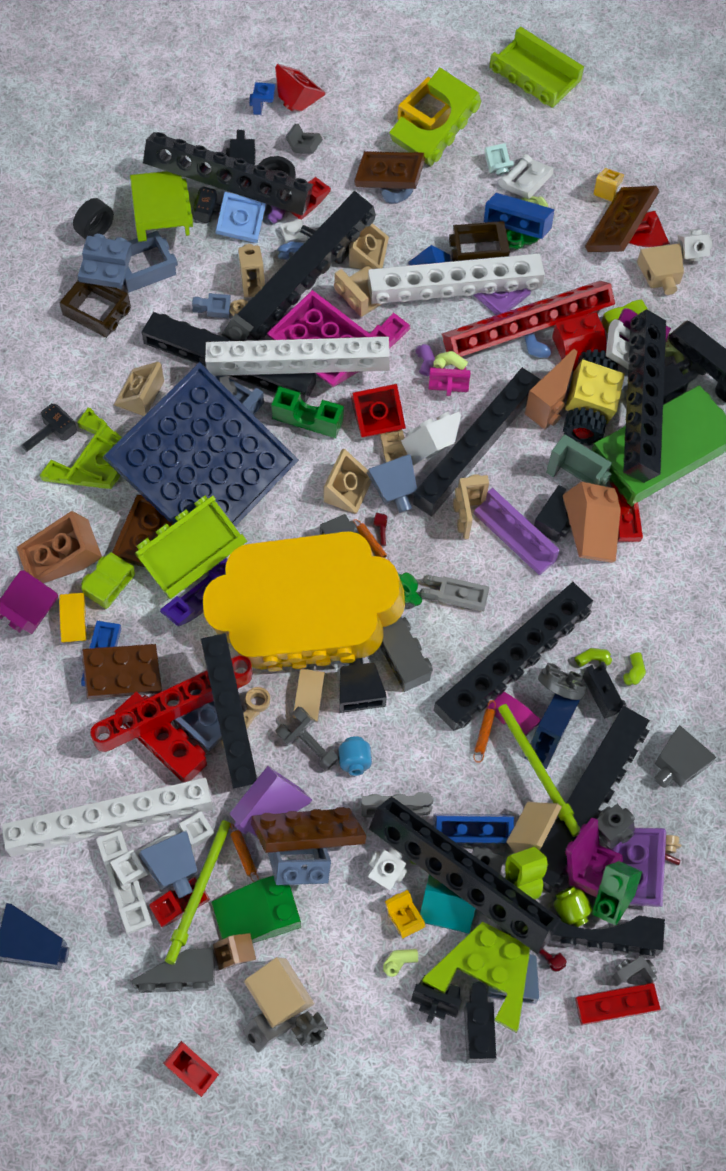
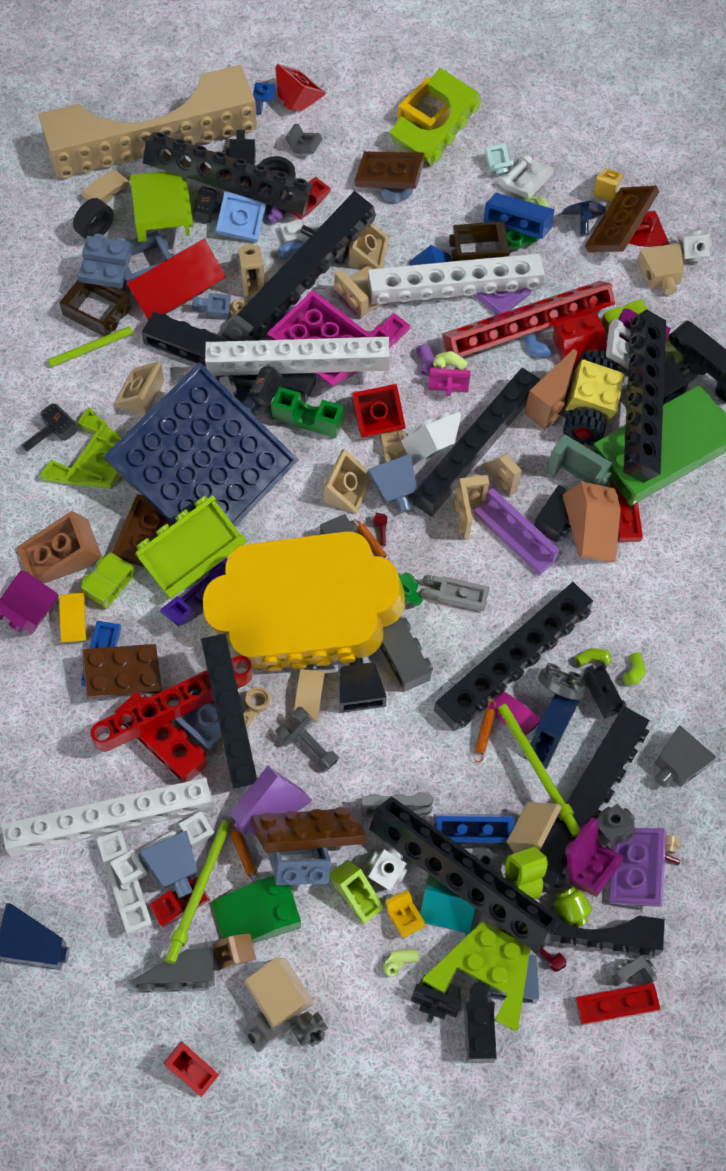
dark azure head [339,736,372,776] -> none
lime panel [489,26,584,108] -> none
green slope [592,861,642,925] -> none
none -> tan arch [38,65,257,179]
none -> lime bar [47,326,133,367]
none -> tan slope [82,170,130,203]
none -> red slope [127,238,226,320]
none -> black piece [231,367,282,406]
none -> lime arch [329,859,384,924]
none -> tan wing [481,454,522,497]
none -> dark blue shield [561,200,605,235]

